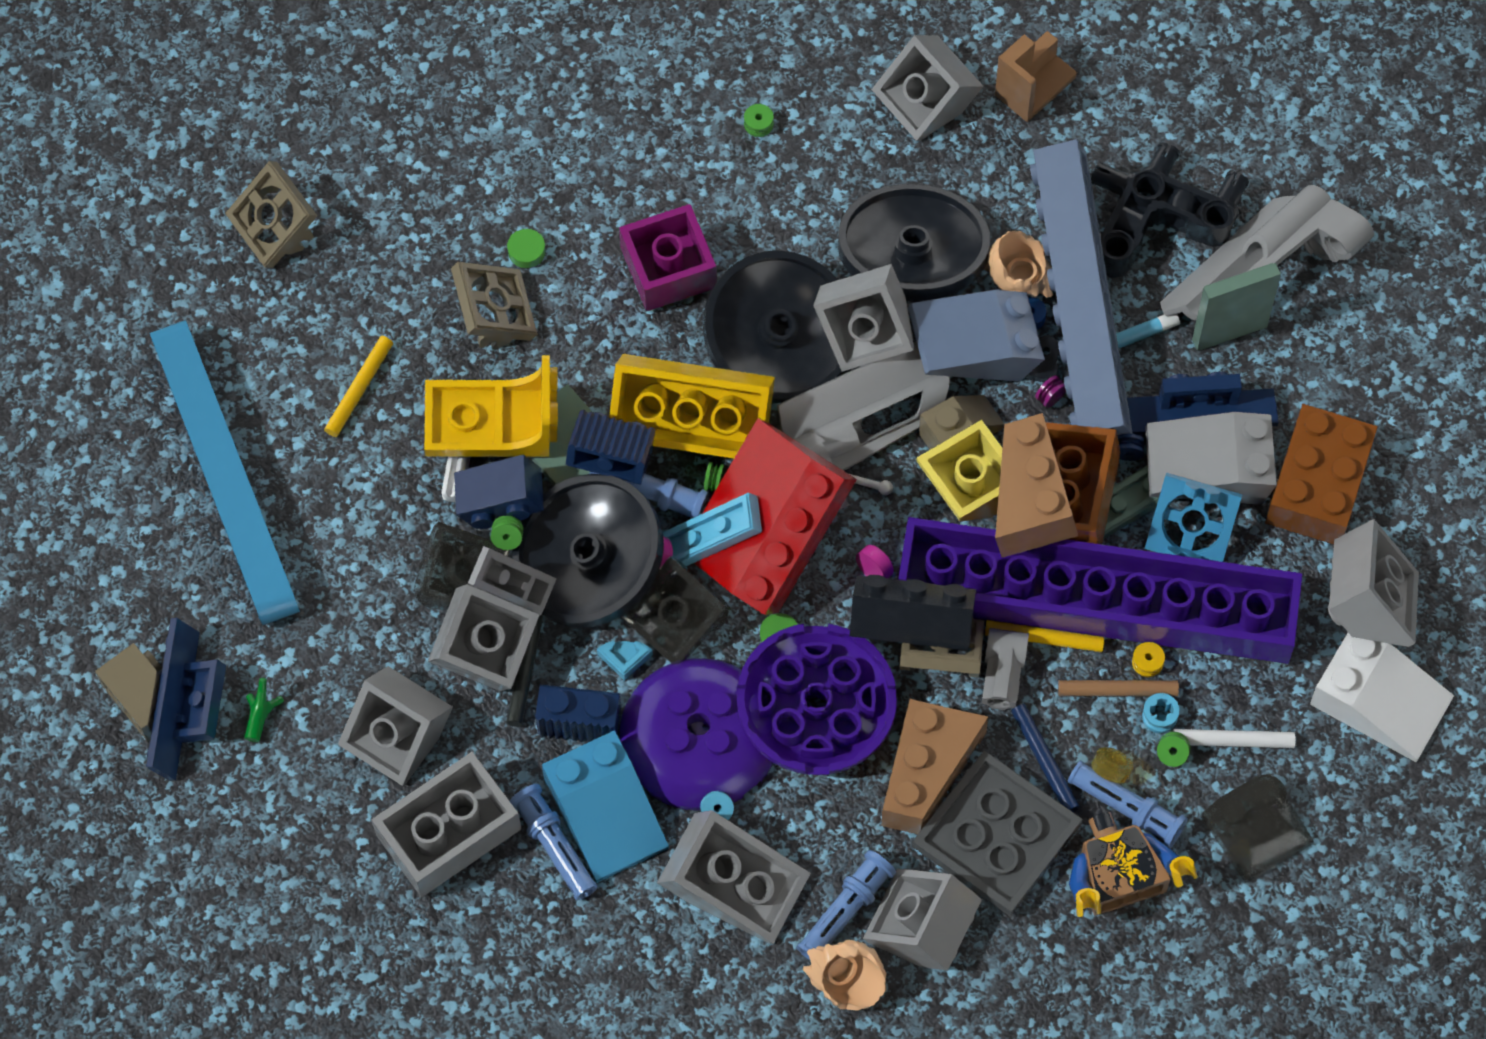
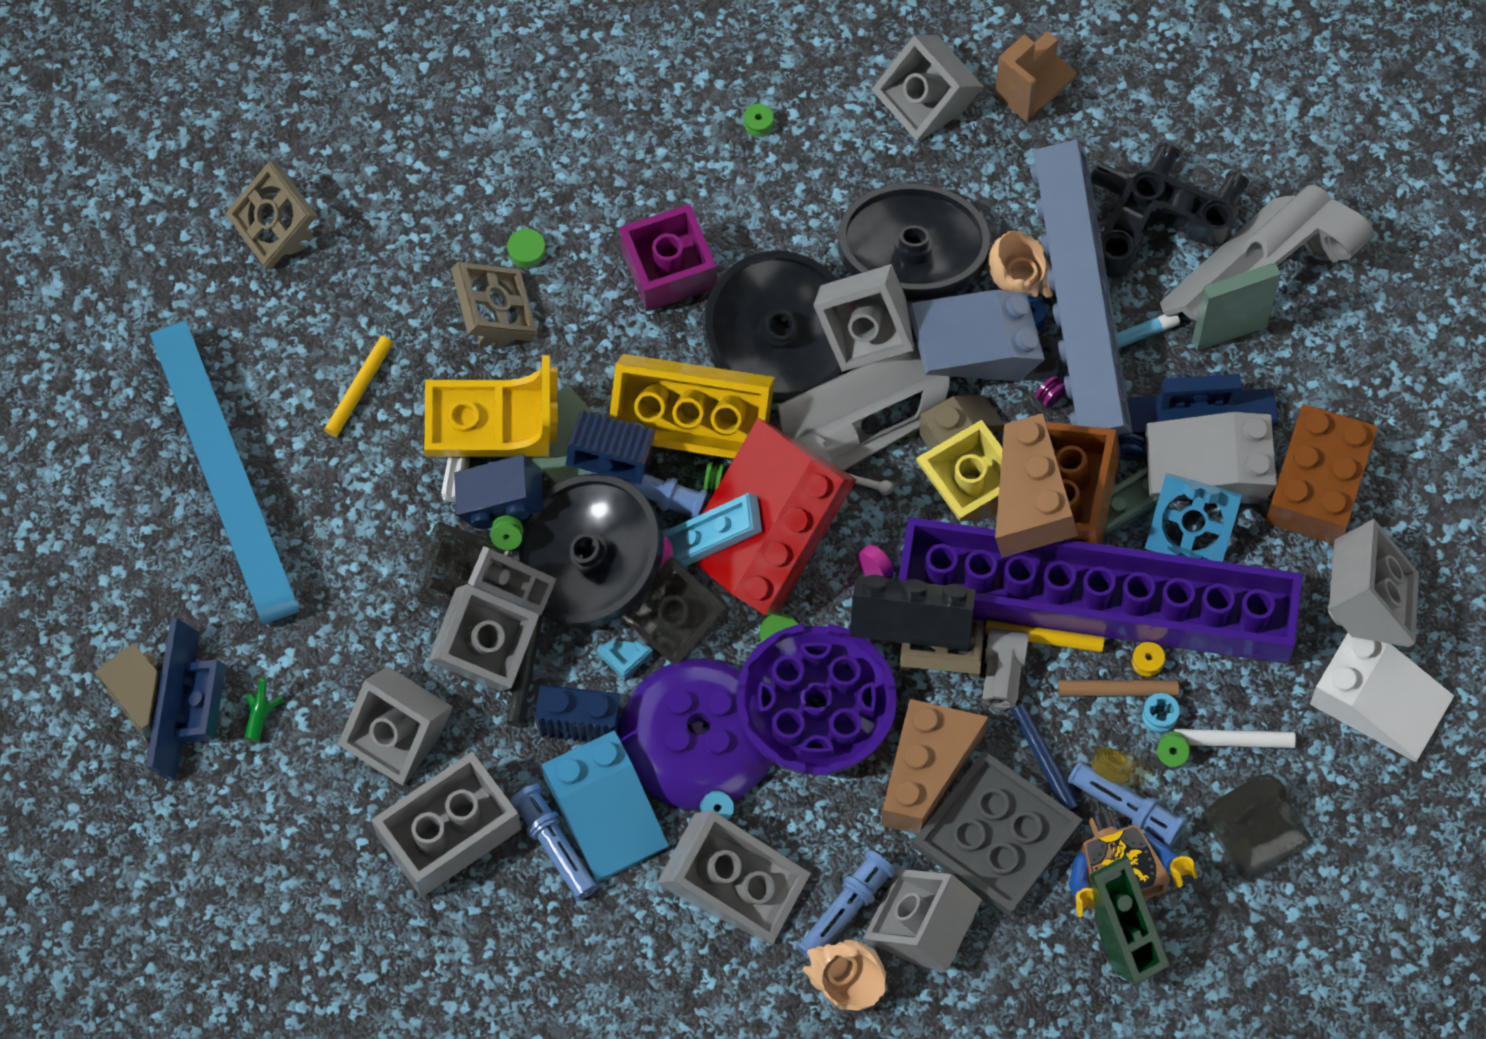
none -> dark green slope [1090,856,1170,984]

